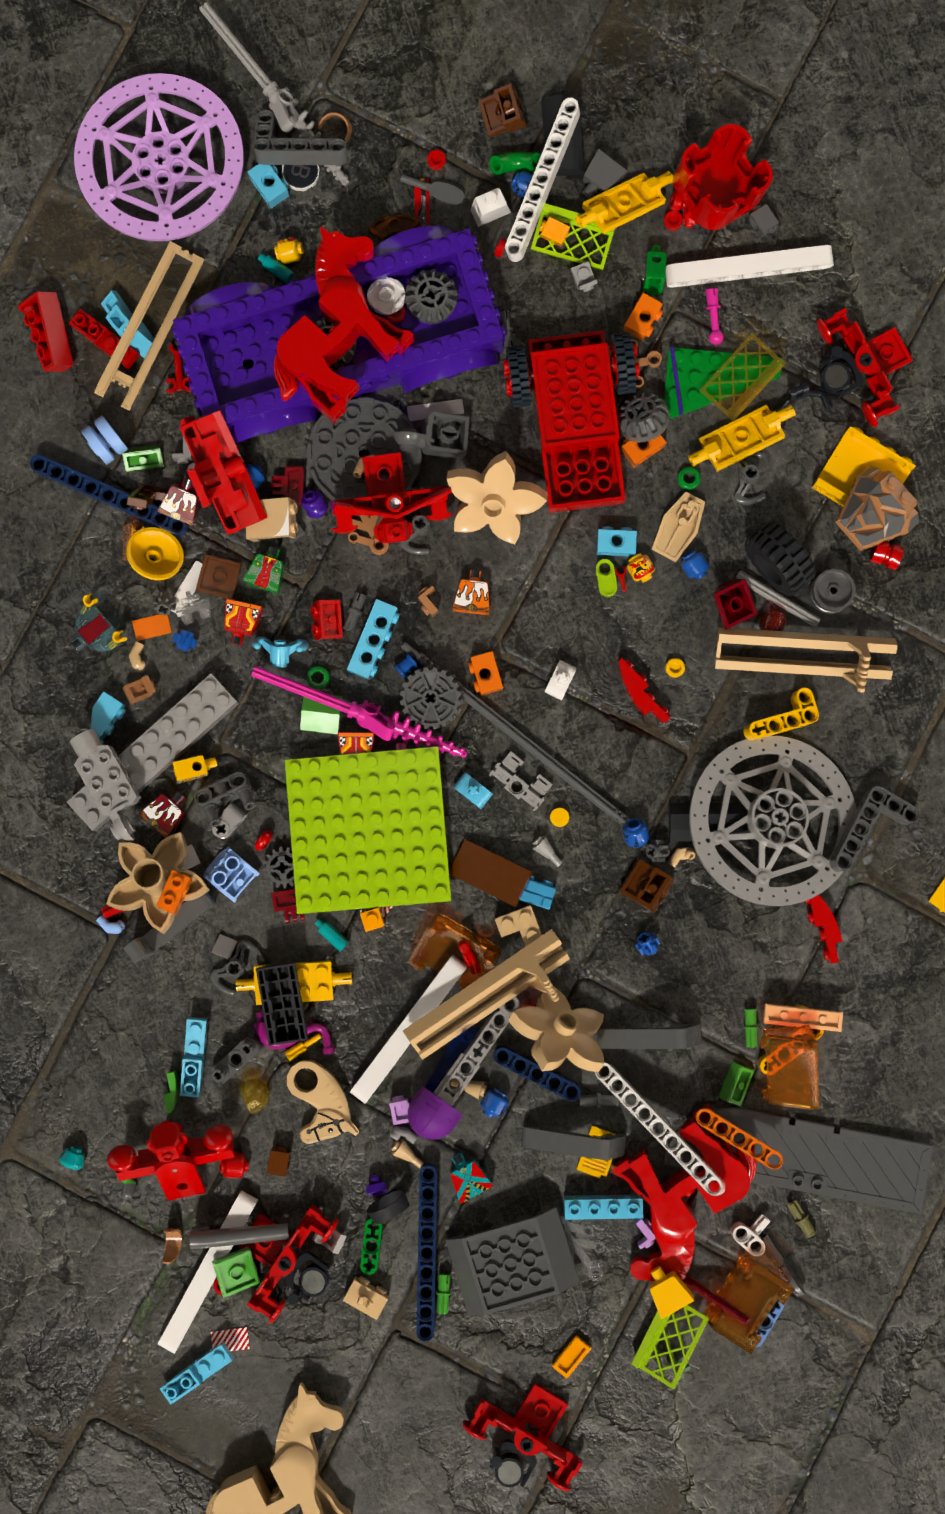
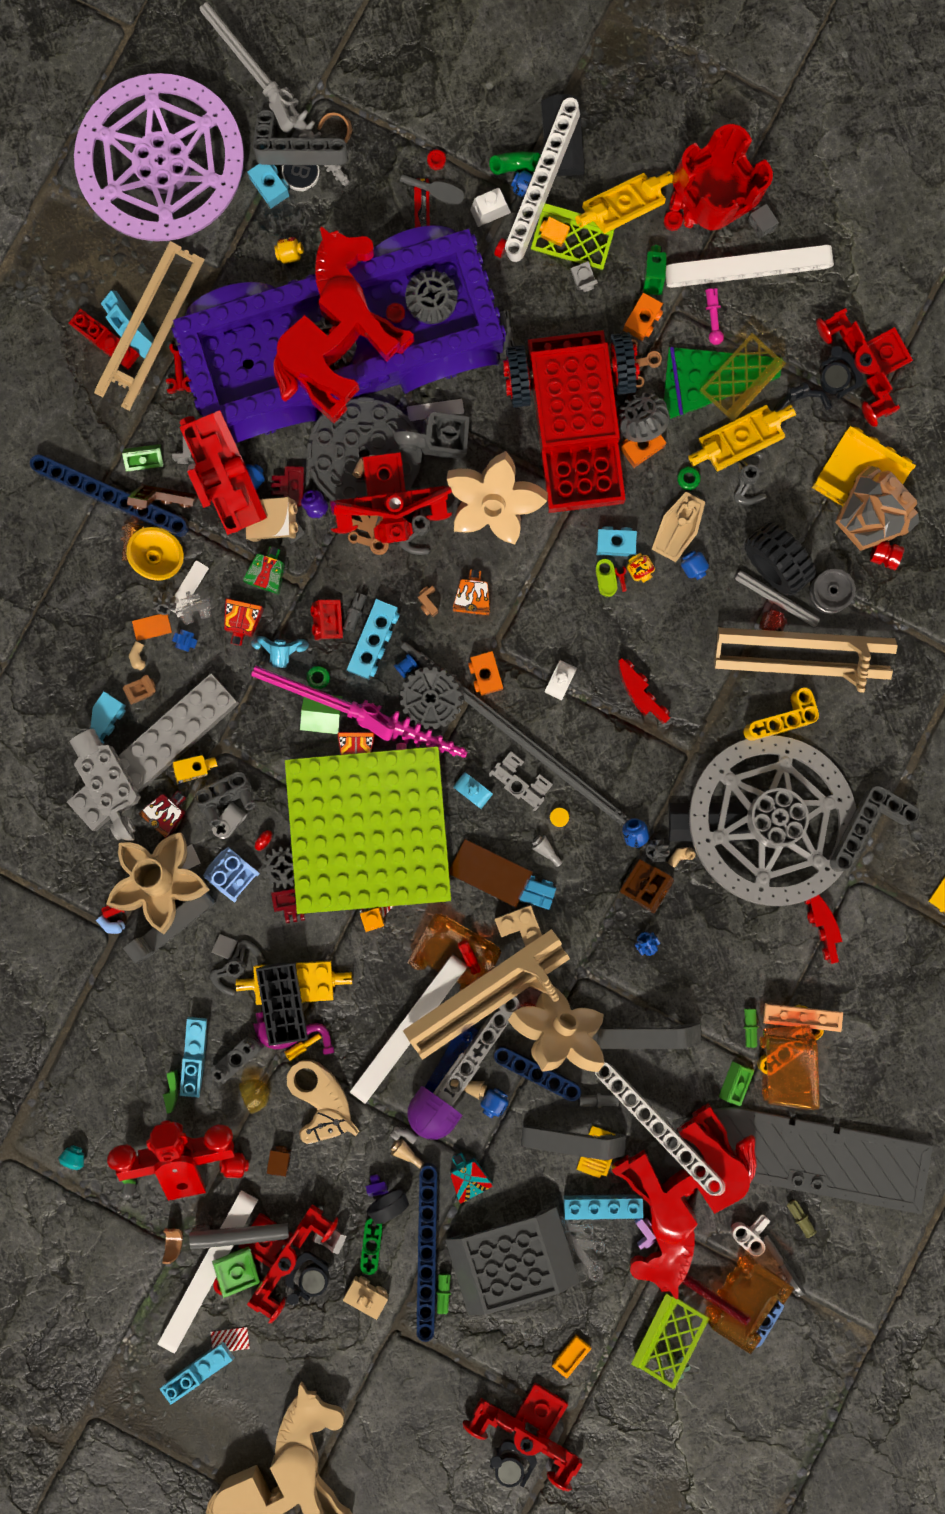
red wedge [18,291,73,372] -> none
torso [71,593,127,652] -> none
light blue wheel [81,415,128,465] -> none
orange brick [156,870,192,916] -> none
torso [158,475,200,525] -> none
reddish brown tile [195,554,242,600] -> none
teal cylinder [258,253,294,284] -> none
teal cylinder [315,918,349,952] -> none
white tile [367,277,406,315] -> none
reddish brown tile [368,214,421,242] -> none
lavender bracket [389,1095,410,1125] -> none
reddish brown brick [478,83,527,138] -> none
dark grey torso [582,149,627,199] -> none
yellow torso [650,1266,694,1319] -> none
yellow tile [665,658,685,678] -> none
orange beam [696,1107,783,1169] -> none
dark red slope [713,579,757,630] -> none

